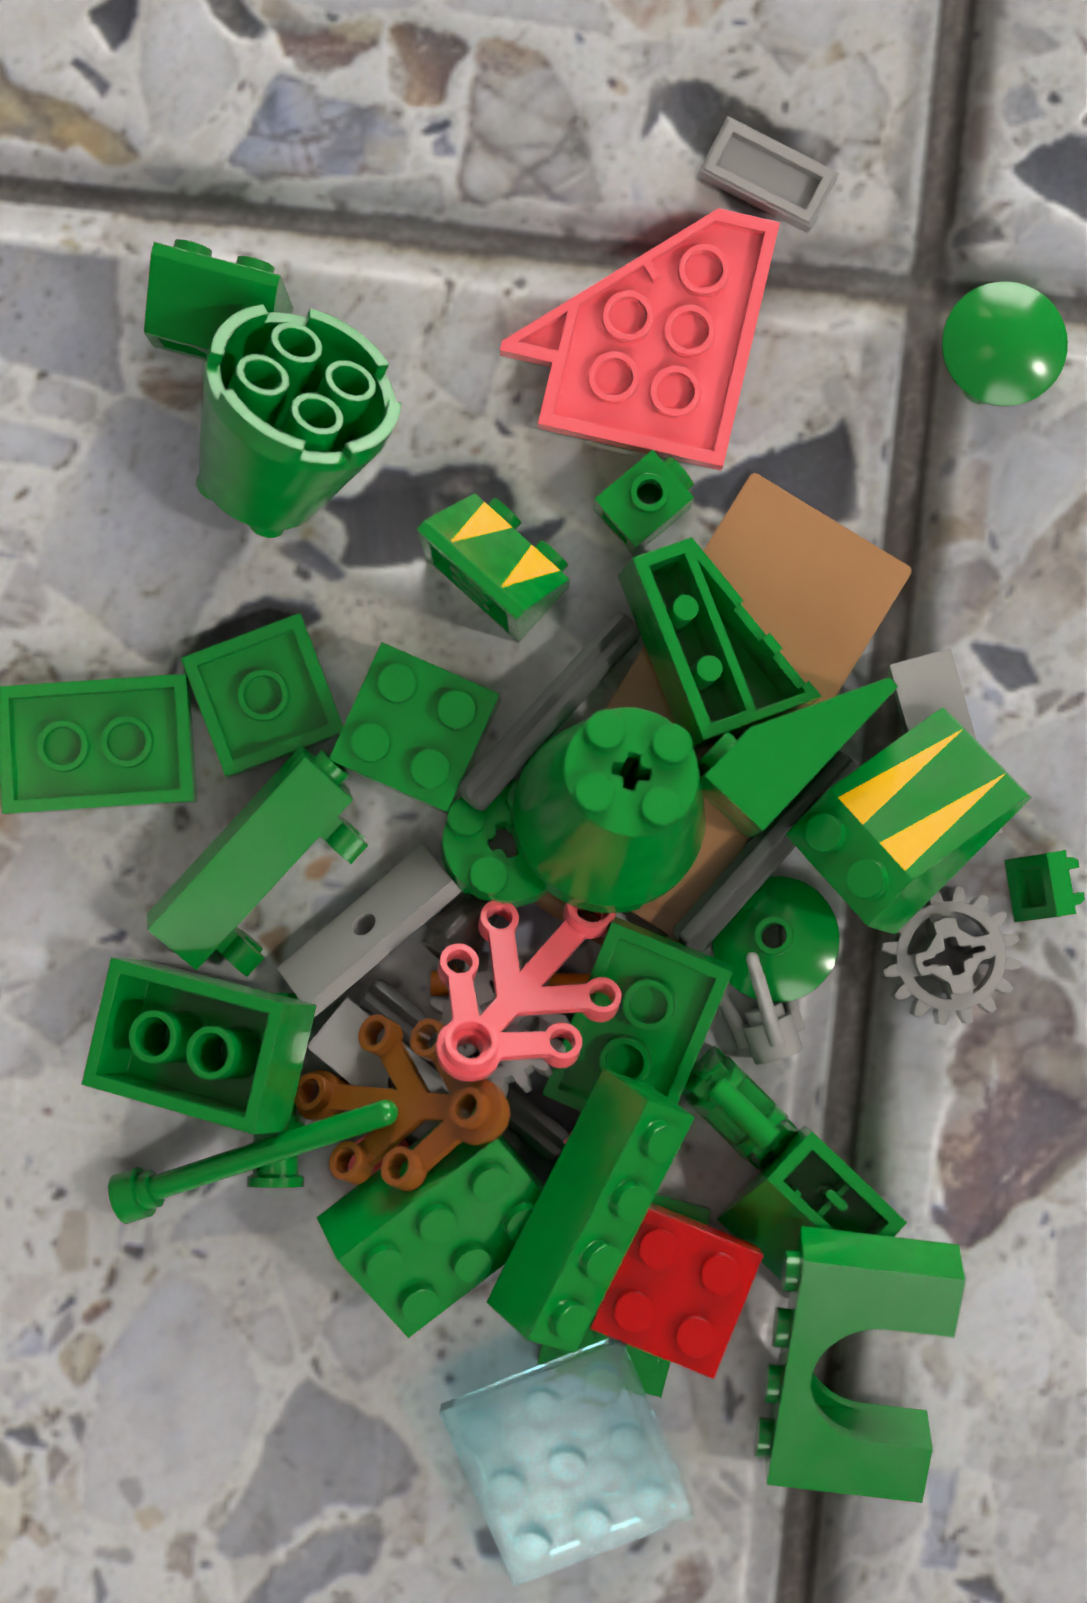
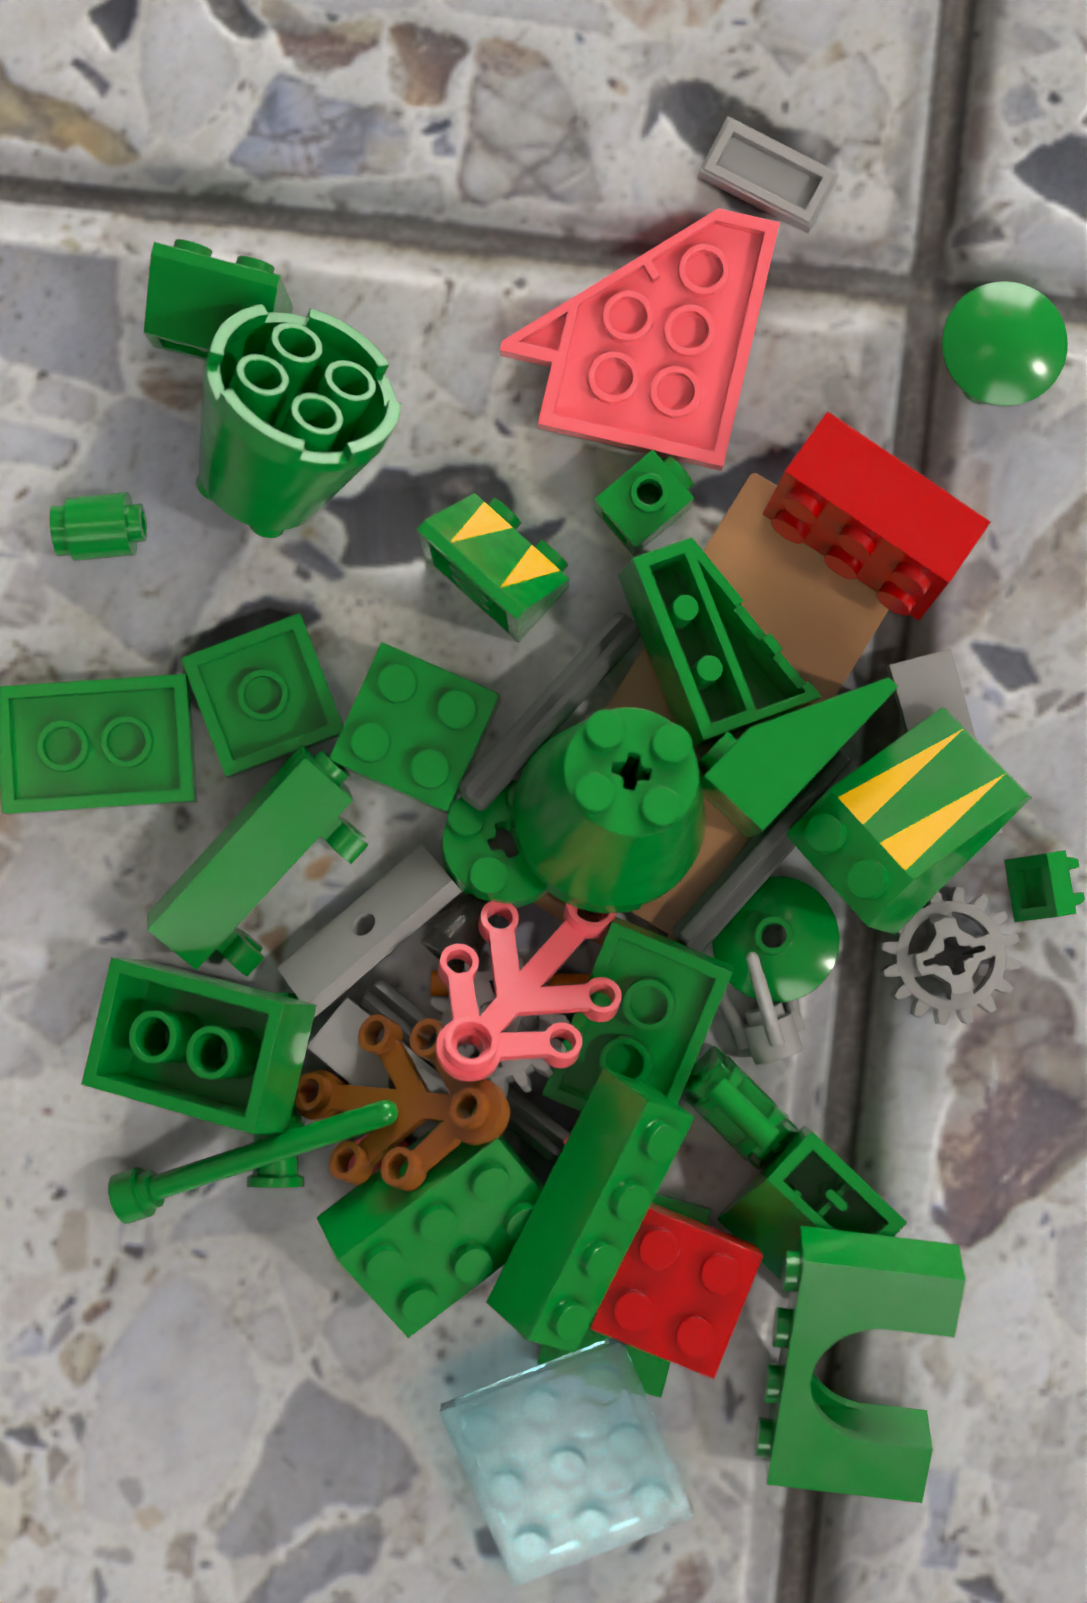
none -> green brick [49,492,147,561]
none -> red brick [762,411,991,621]

